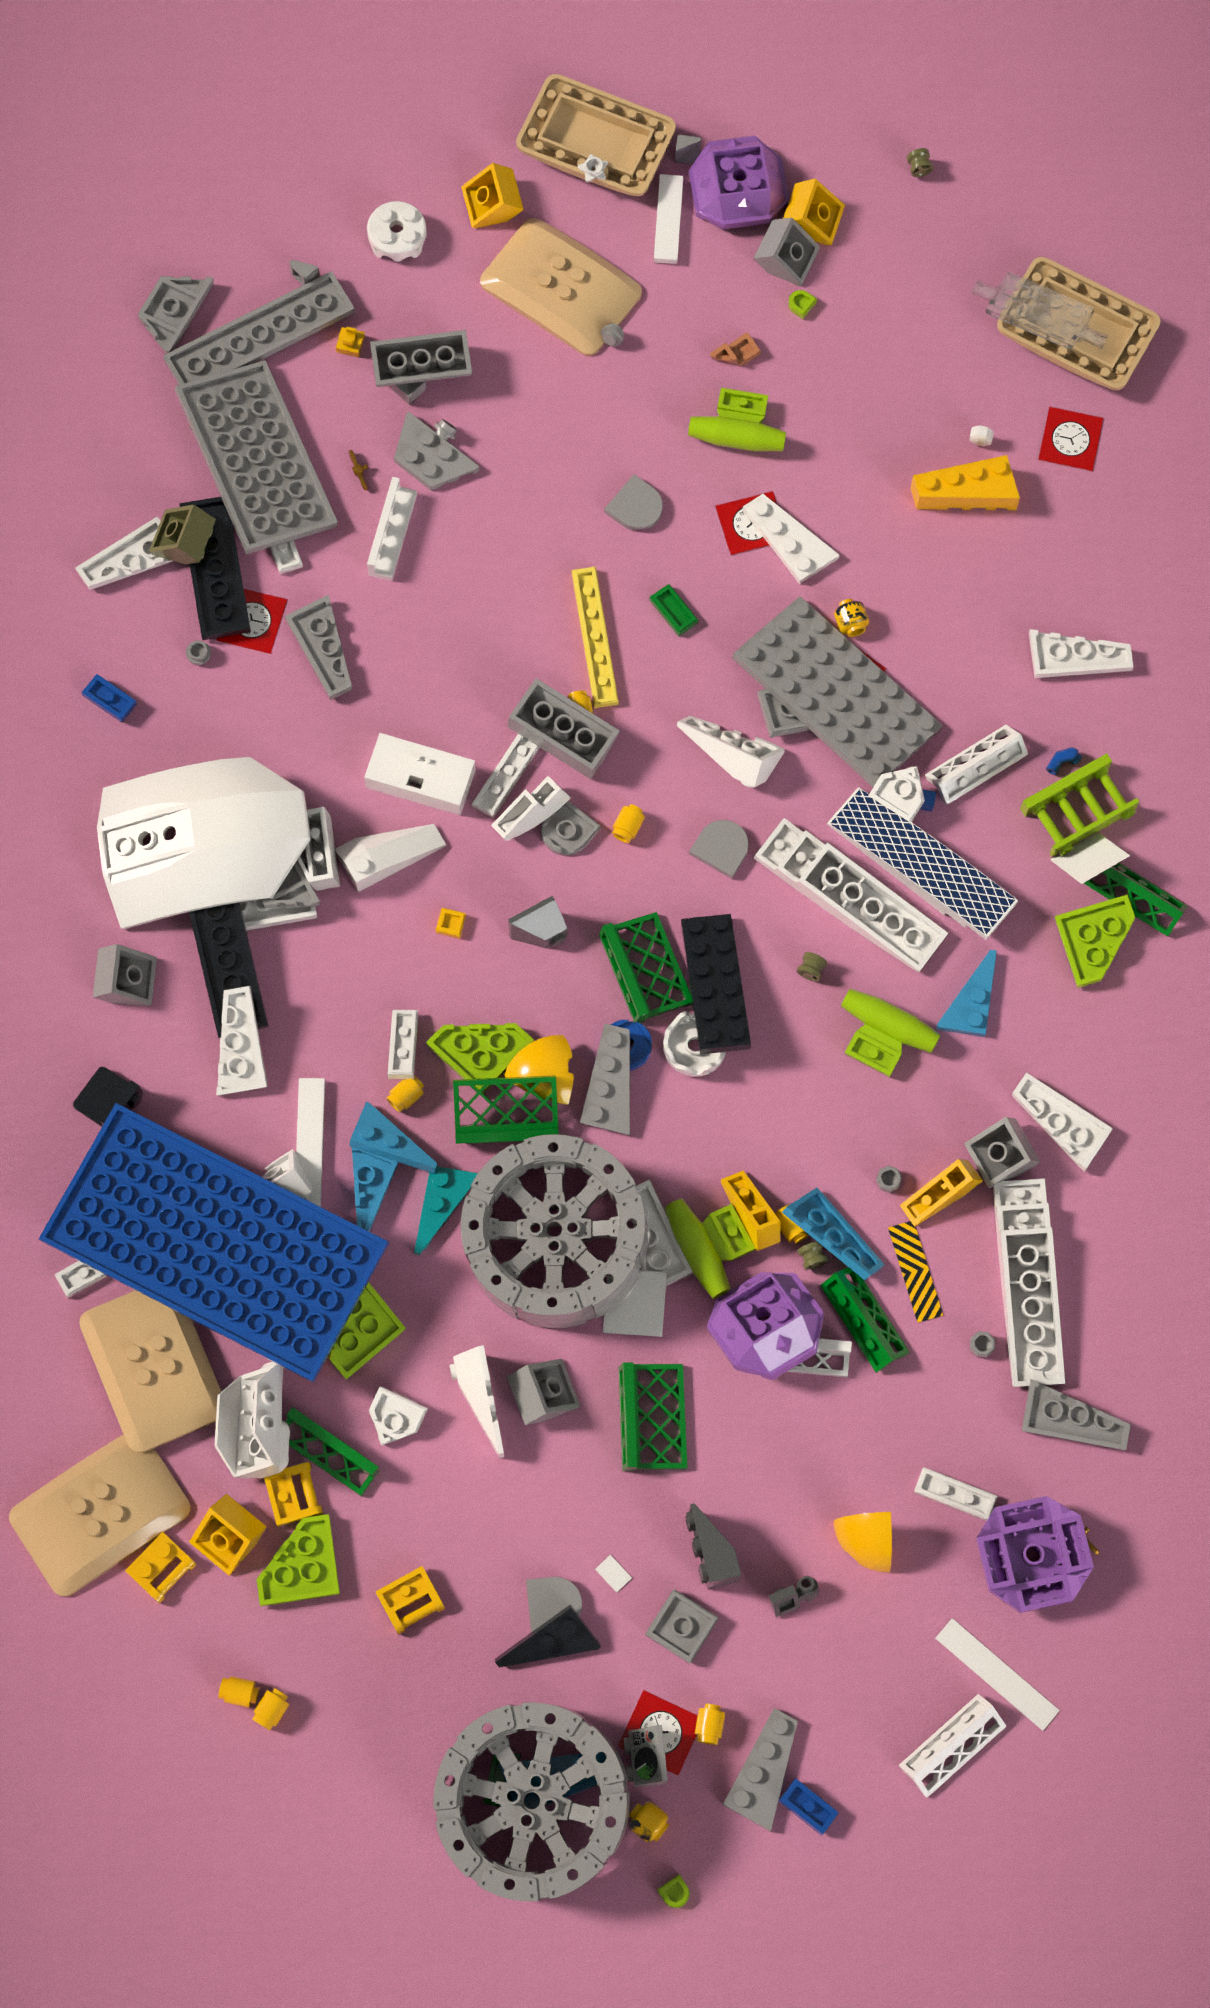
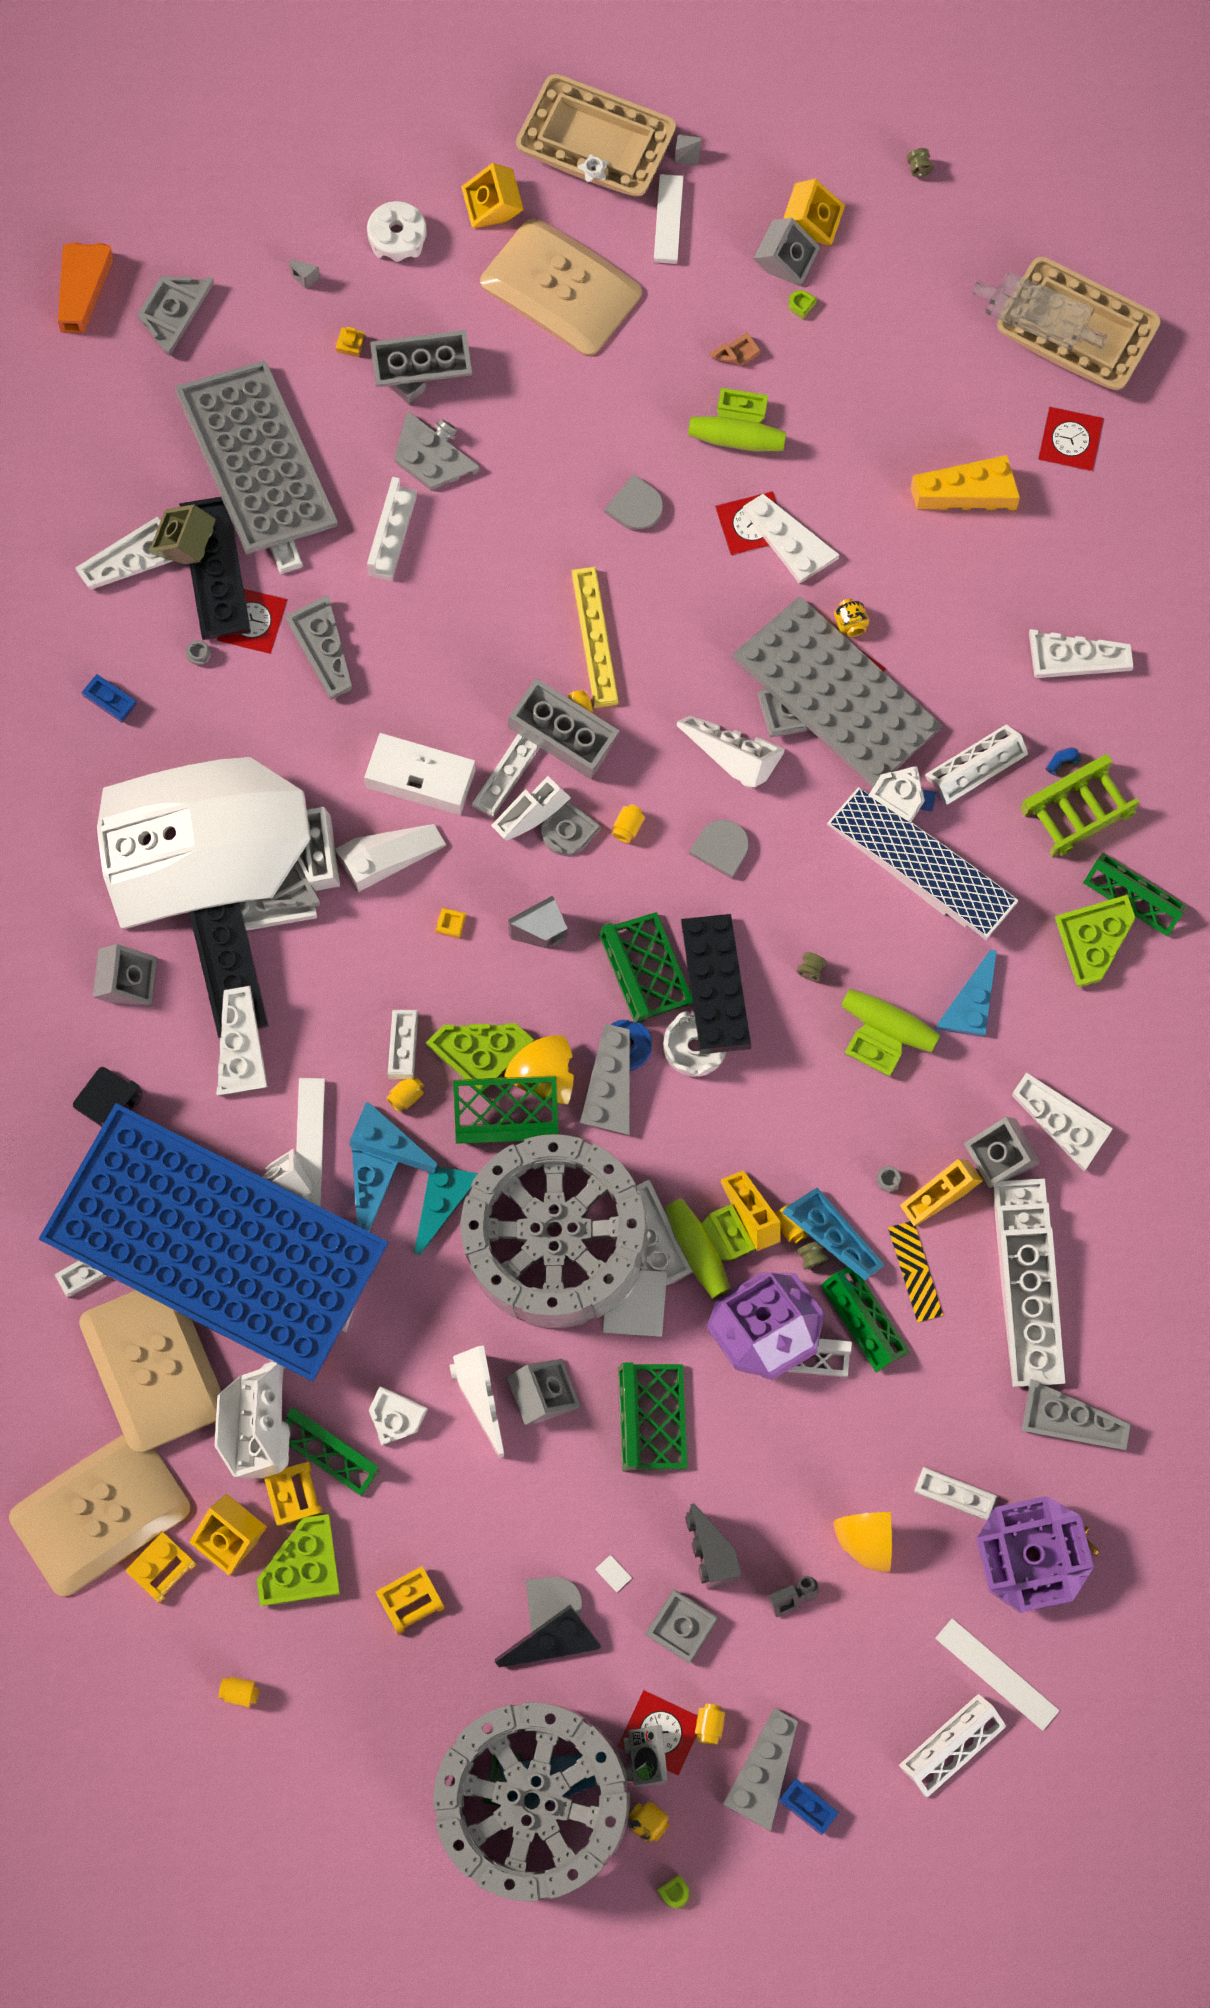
light grey plate [163,271,355,385] -> none
yellow brick [252,1688,290,1731] -> none
lime plate [328,1282,406,1380] -> none
pearl gold piece [348,450,368,490] -> none
light grey plate [601,323,624,347] -> none
green tile [649,584,698,637] -> none
medium lavender piece [688,136,789,229] -> none
white slope [754,818,948,973] -> none
white tile [969,425,994,447] -> none
light grey tile [969,1331,995,1358] -> none
white sticker [1051,832,1130,884] -> none
none -> orange slope [58,242,113,333]

